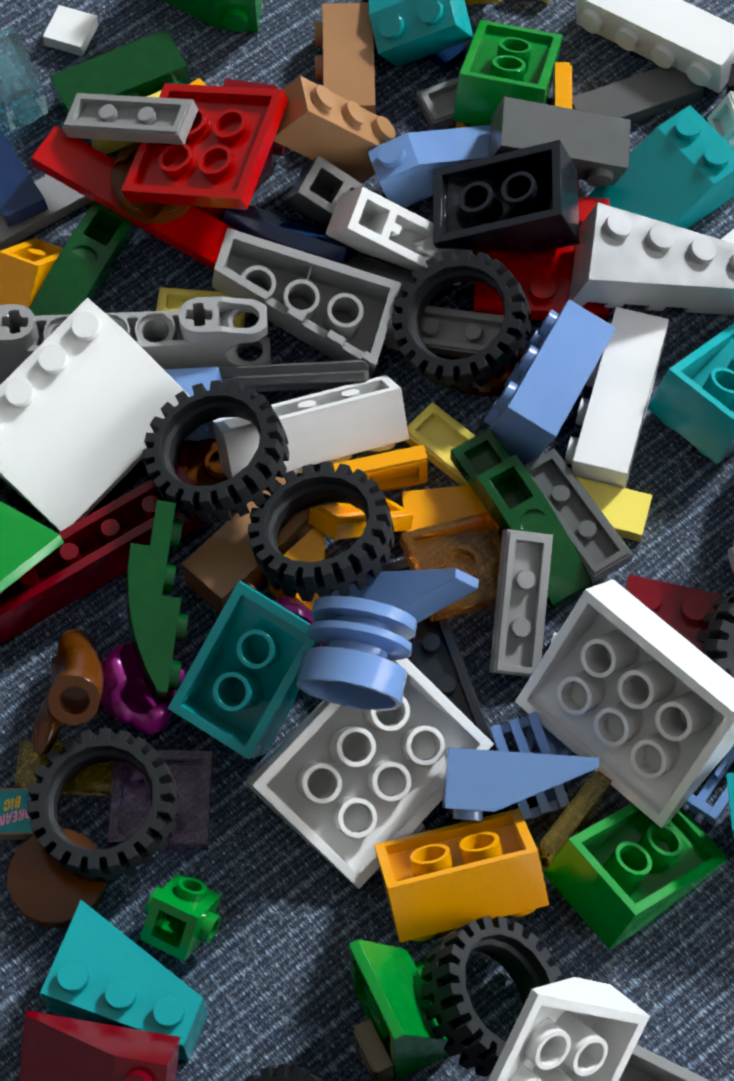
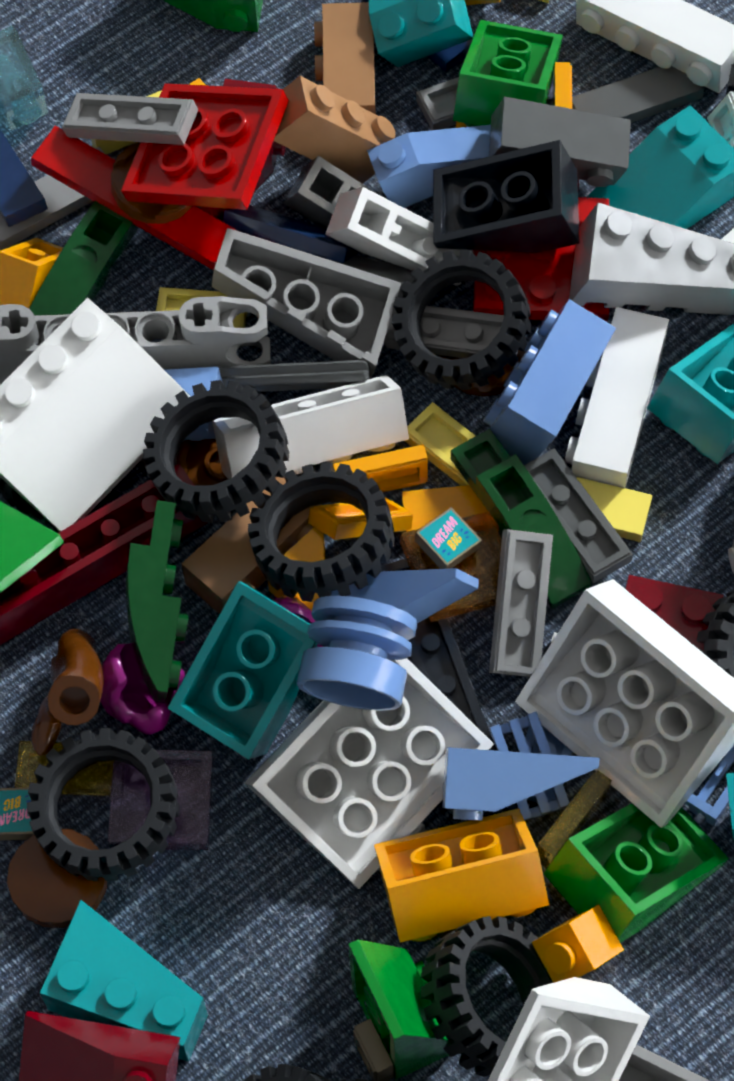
white tile [42,5,99,57] -> none
dark green brick [49,29,190,119] -> none
green brick [139,874,222,961] -> none
none -> tile [414,507,482,569]
none -> light orange brick [531,904,624,983]

